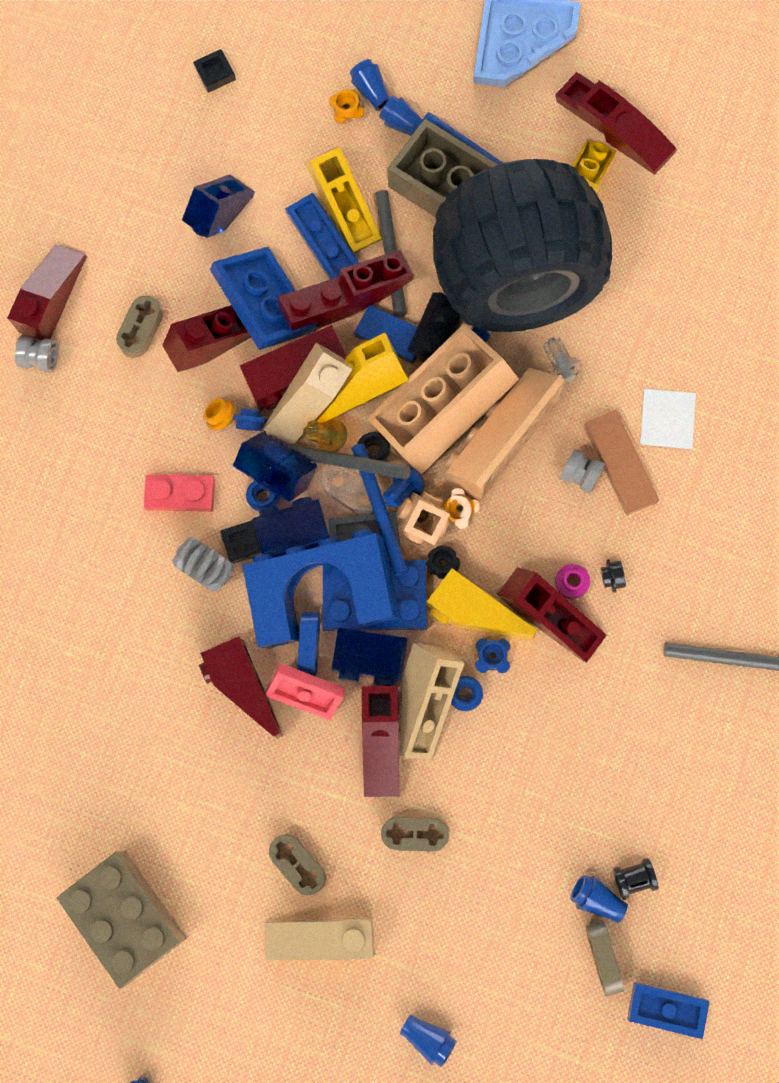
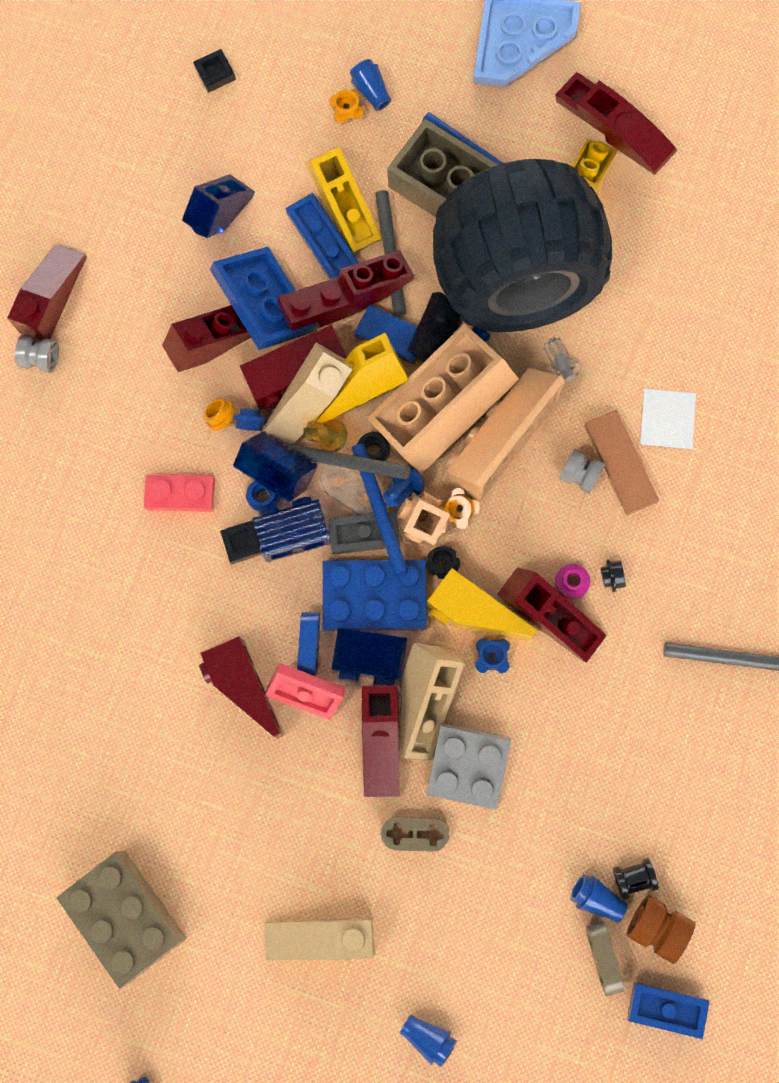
dark tan beam [116,295,163,358] -> none
light grey gear [172,537,234,591] -> none
blue arch [242,529,400,649] -> none
dark tan beam [269,834,326,896] -> none
blue cone [379,95,423,136] -> none
blue plate [451,676,483,712] -> none
none -> light grey plate [427,723,511,810]
none -> dark orange wheel [626,895,696,964]

